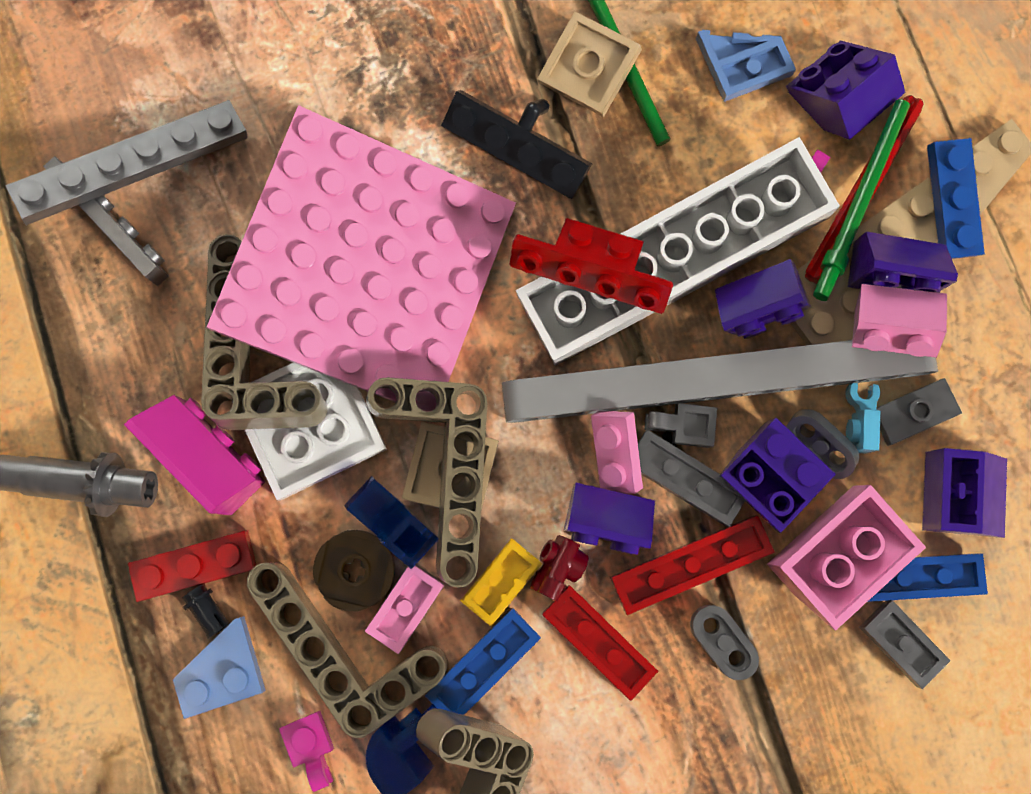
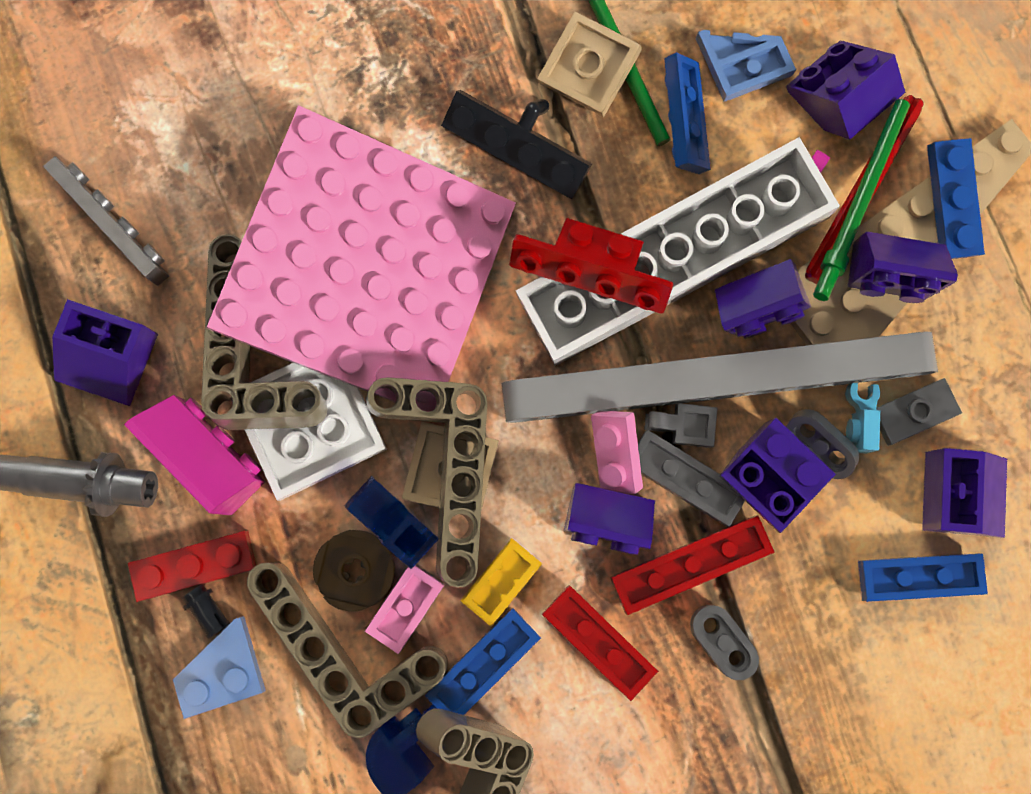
flat silver plate [5,100,247,225] -> none
dark pink plate [279,711,334,792] -> none
dark red plate [529,535,589,602] -> none
bright pink slope [767,485,926,630] -> none
bright pink brick [852,284,947,358] -> none
flat silver plate [859,600,951,689] -> none
none -> dark purple slope [52,299,158,406]
none -> blue plate [664,52,711,174]

